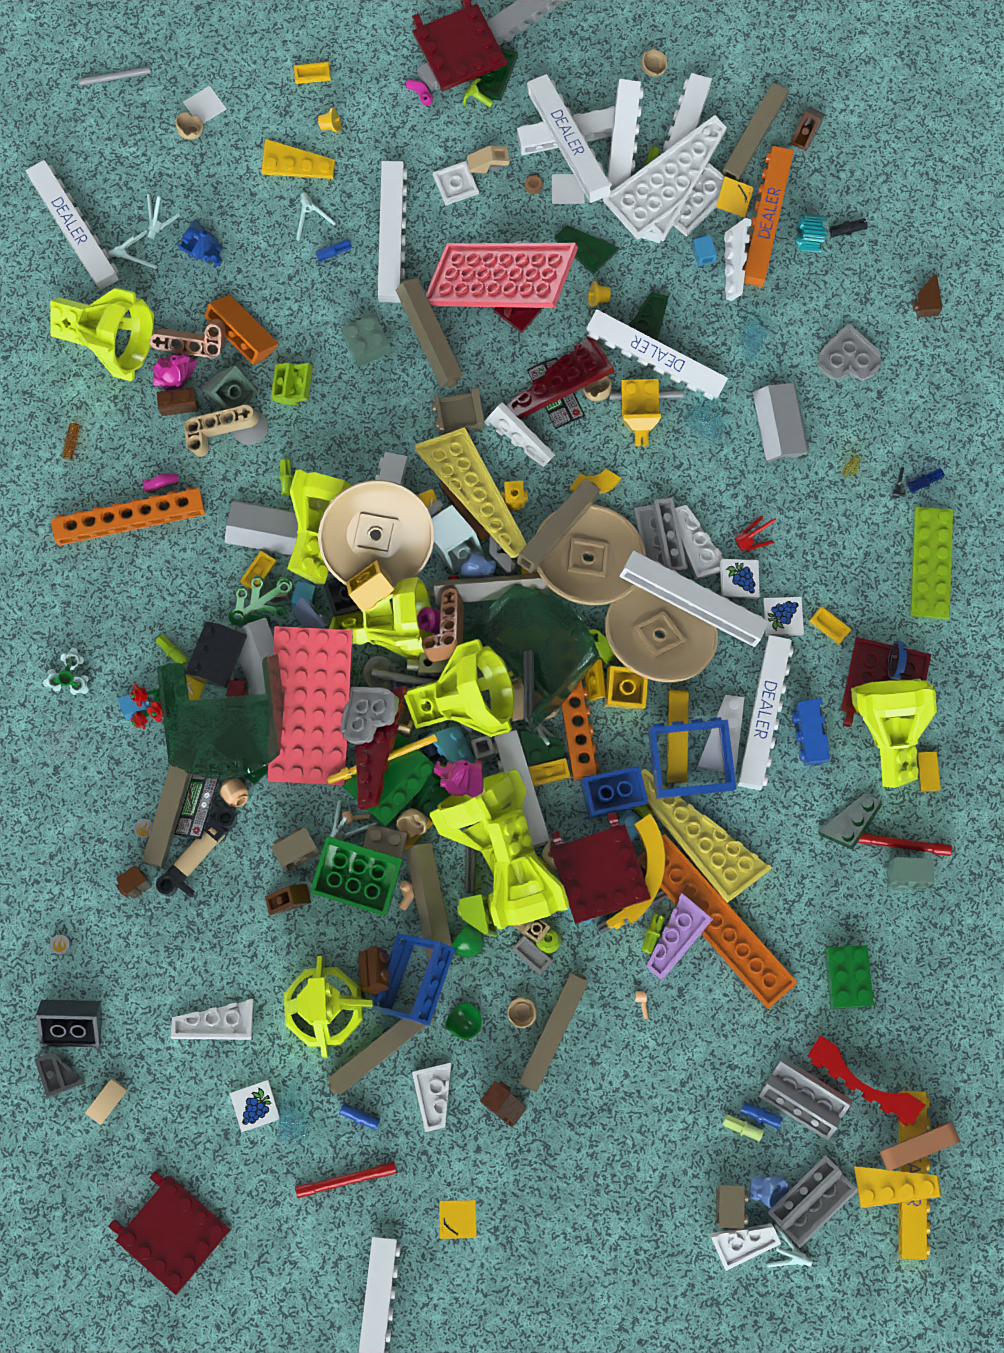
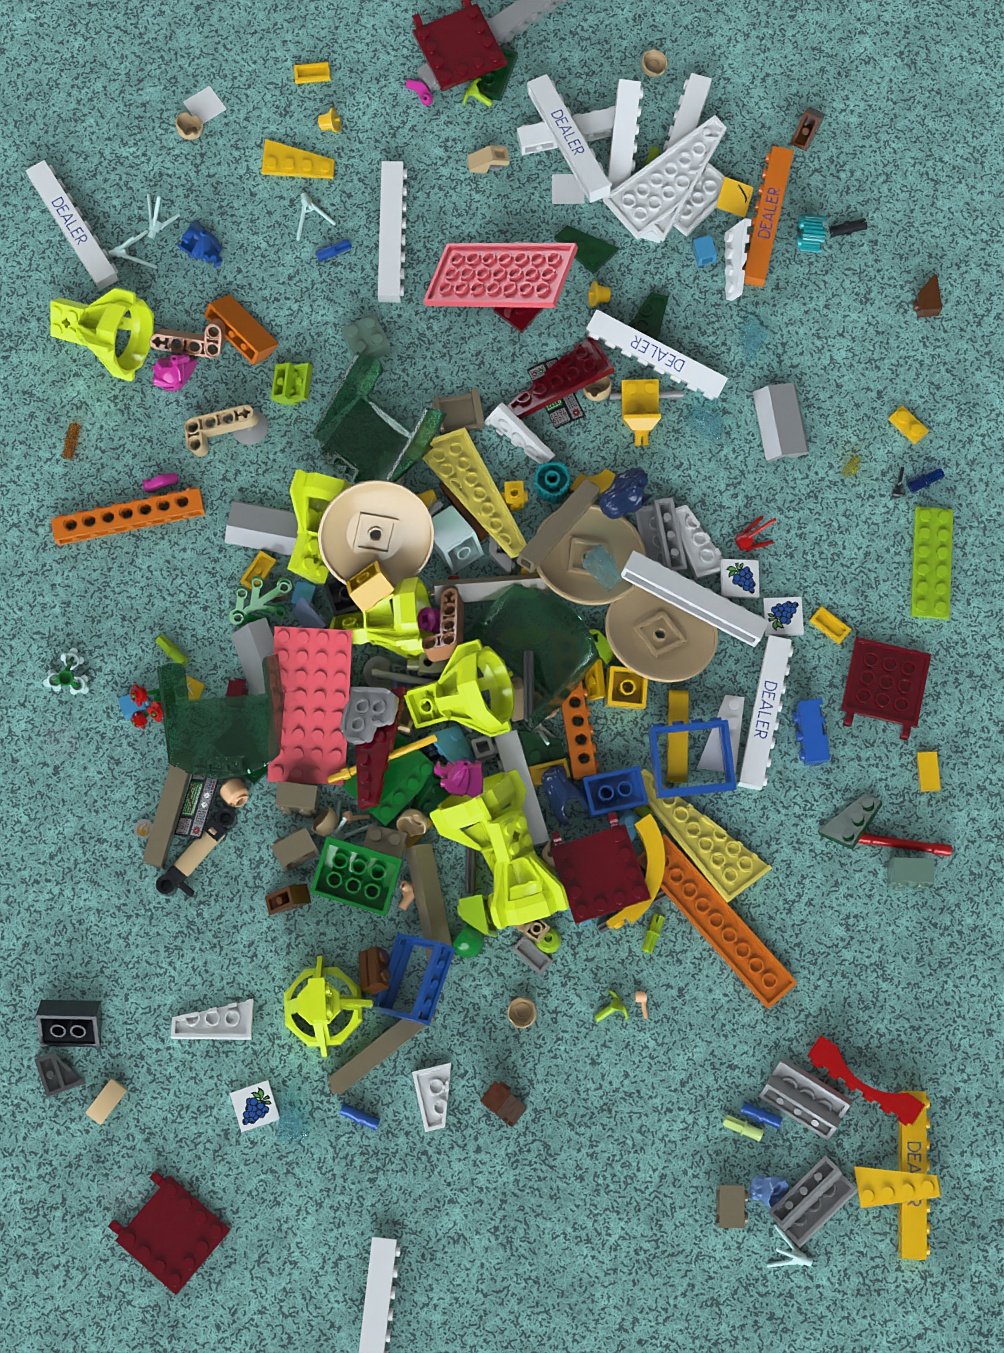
light grey tile [50,935,71,955] -> none
light grey bar [79,66,151,86] -> none
reddish brown brick [116,866,152,899] -> none
reddish brown brick [156,387,198,416] -> none
black slope [185,621,247,688] -> none
sand green slope [201,365,258,410] -> none
lime axle [279,458,293,496] -> none
red piece [295,1162,397,1198] -> none
dark tan brick [396,278,463,388] -> none
white tile [433,161,479,206] -> none
yellow sticker [439,1200,477,1239] -> none
green helmet [445,1002,482,1040] -> none
medium blue hair [460,551,496,578] -> none
dark tan brick [518,972,588,1093] -> none
medium nougat tile [525,175,543,194] -> none
lavender wing [646,893,713,980] -> none
white wing [709,1224,781,1271] -> none
dark tan brick [722,83,789,182] -> none
light grey plate [817,323,881,381] -> none
green brick [824,945,874,1010] -> none
neon yellow plate [851,678,937,788] -> none
nougat beam [879,1122,961,1171] -> none
tile [888,641,907,680] -> none
none -> dark tan brick [275,781,321,818]
none -> tan hair [311,807,339,836]
none -> clear green windscreen [313,352,447,485]
none -> teal brick [533,461,571,504]
none -> dark blue hair [541,765,589,826]
none -> clear light blue slope [582,544,623,591]
none -> lime plant [594,990,628,1022]
none -> dark blue hair [600,467,652,520]
none -> yellow plate [888,405,929,445]

